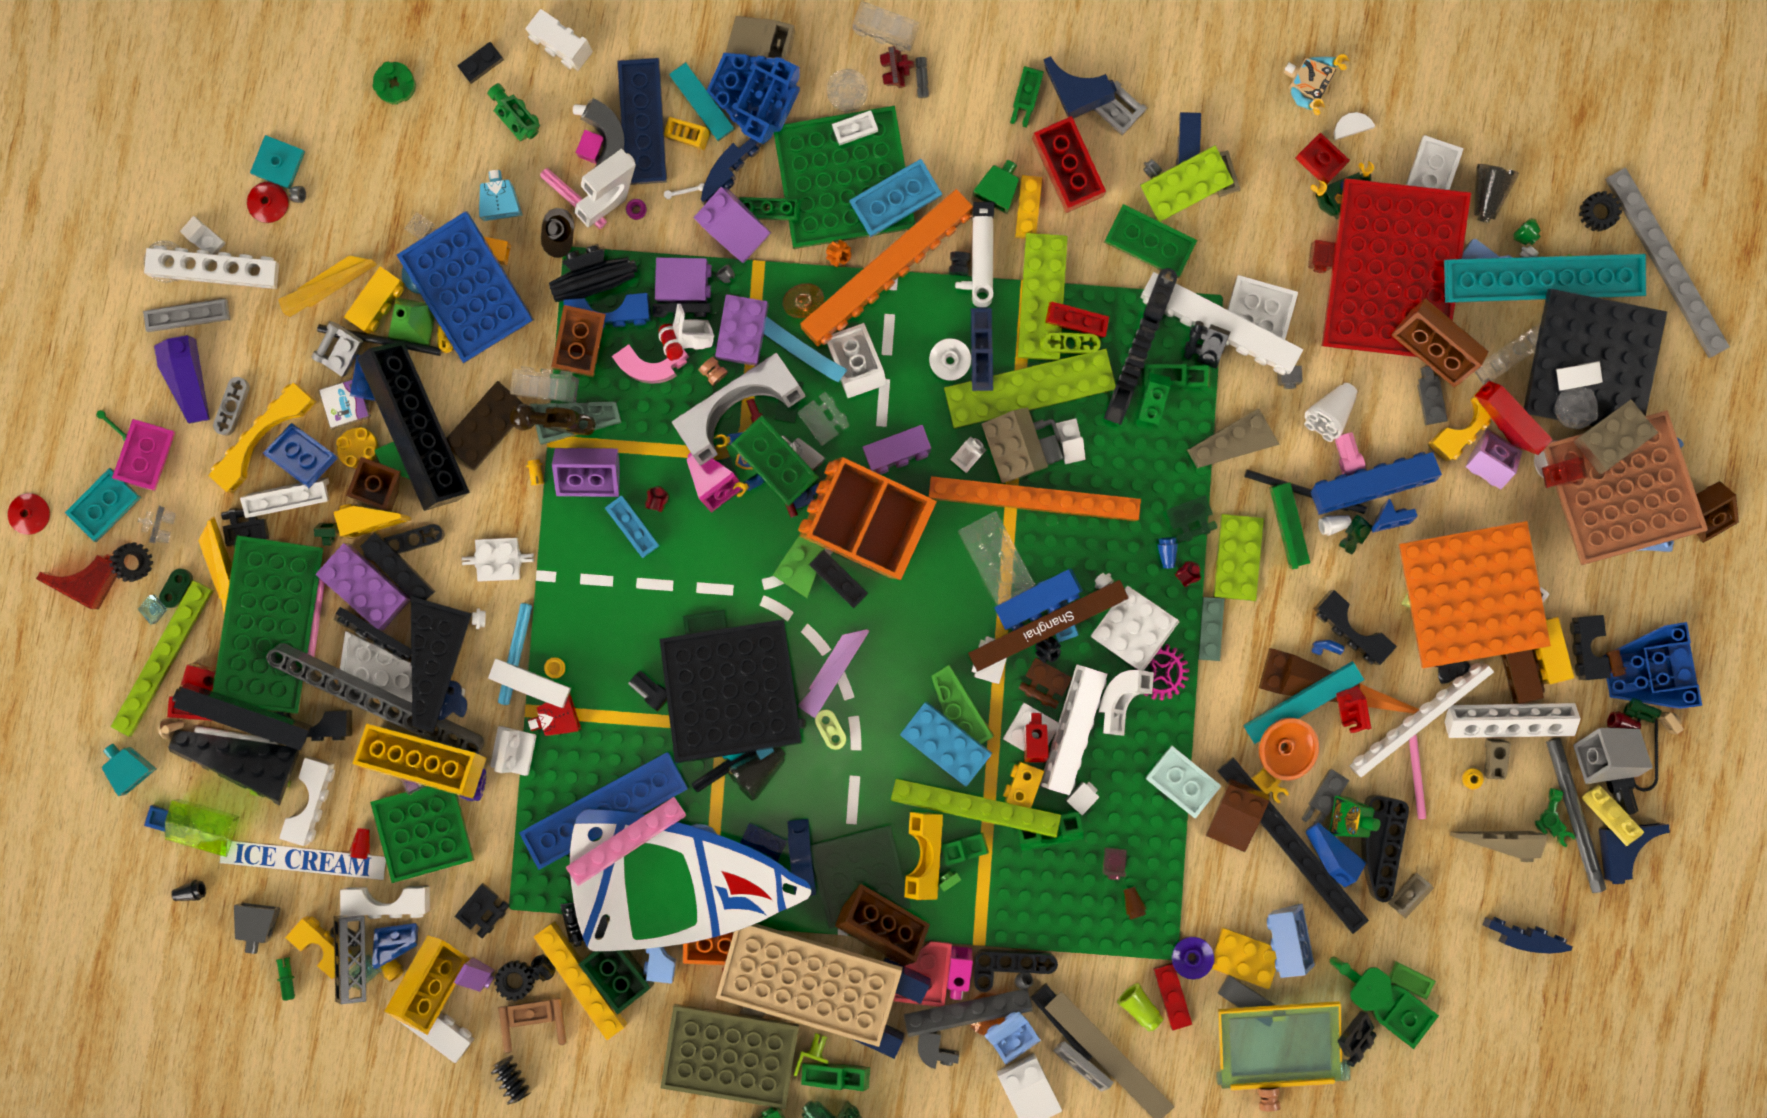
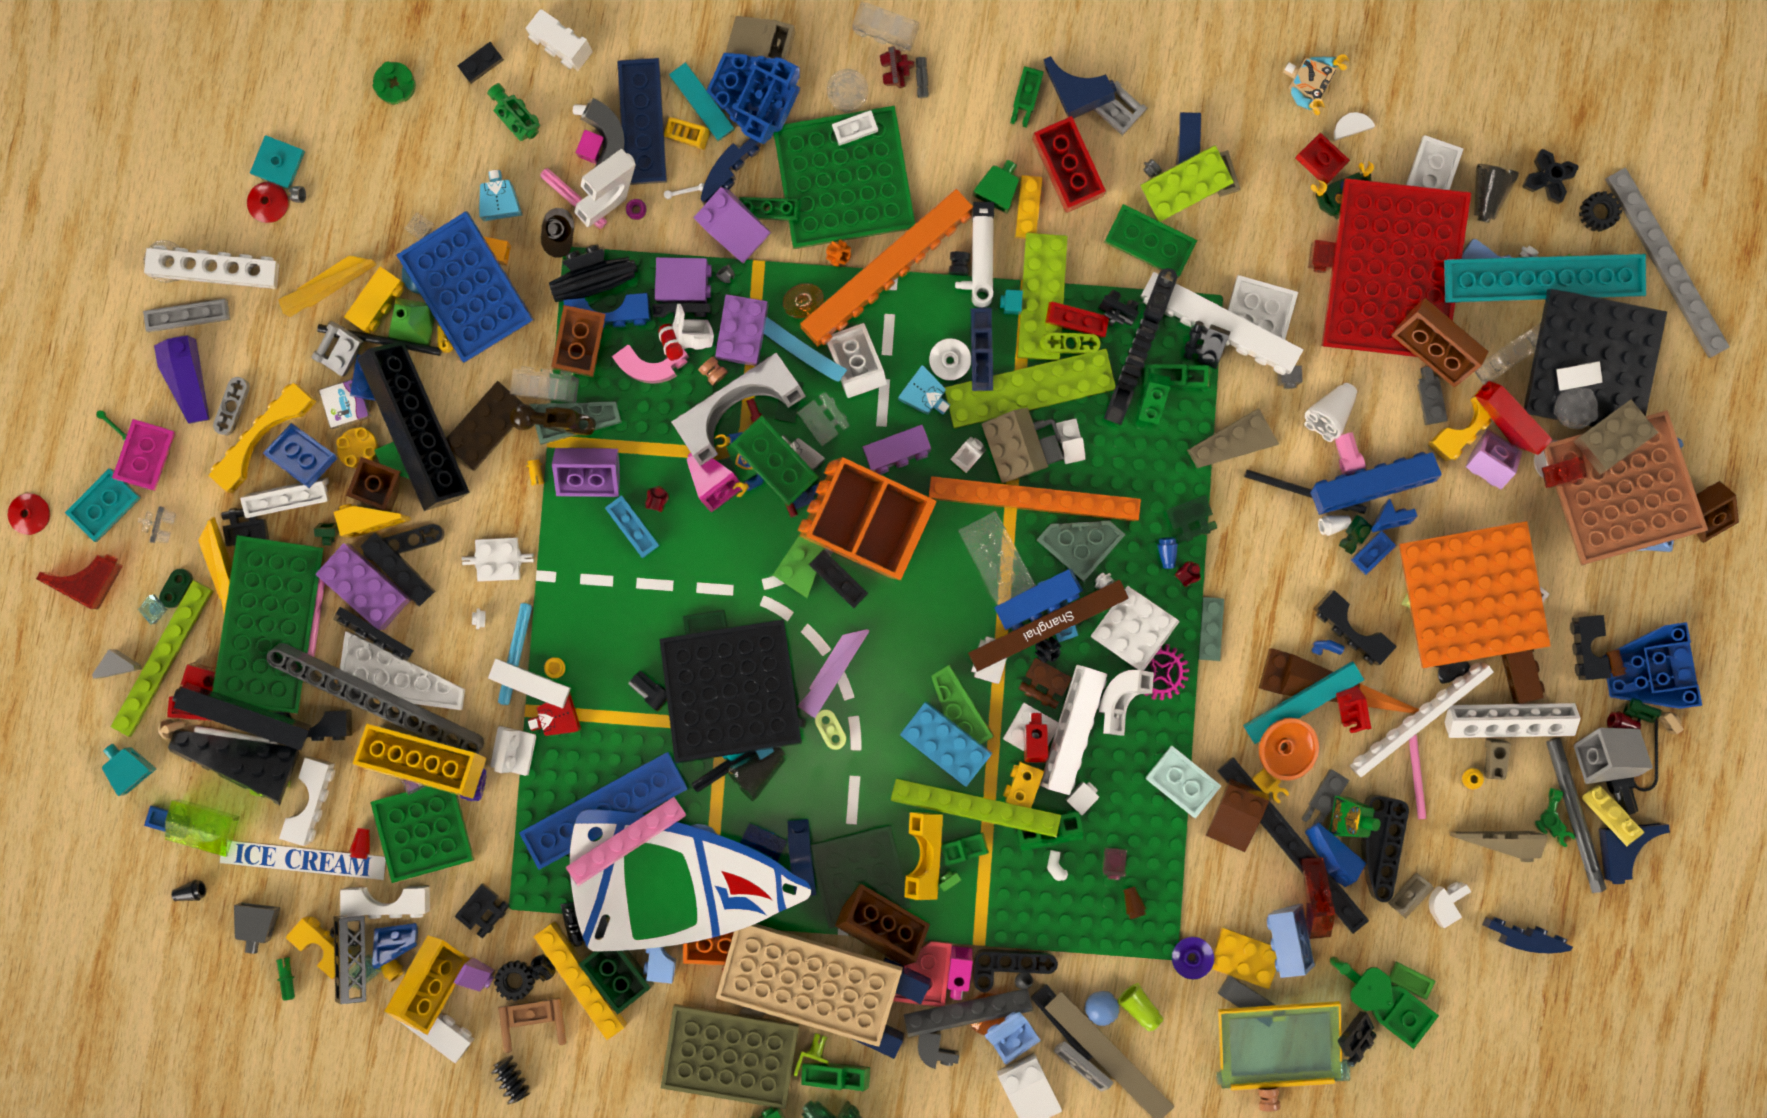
black tyre [109,542,153,582] -> none
white slope [180,216,226,255] -> none
black wing [410,596,472,734] -> none
dark blue plate [438,680,468,721] -> none
dark azure plate [849,159,942,238] -> none
red plate [1153,963,1193,1031] -> none
lime plate [1213,514,1264,601] -> none
green fence [1269,482,1310,570] -> none
green cone [1513,218,1541,245] -> none
yellow brick [1533,617,1574,684] -> none
none -> light grey slope [92,649,142,679]
none -> medium azure torso [898,366,950,415]
none -> teal plate [1000,290,1023,315]
none -> sand green plate [1036,521,1125,582]
none -> white arm [1047,850,1068,881]
none -> medium blue hair [1084,991,1119,1026]
none -> black hips [1098,290,1139,326]
none -> clear red arch [1301,857,1336,939]
none -> blue plate [1351,531,1396,575]
none -> white brick [1429,882,1471,928]
none -> black plant [1522,149,1579,204]

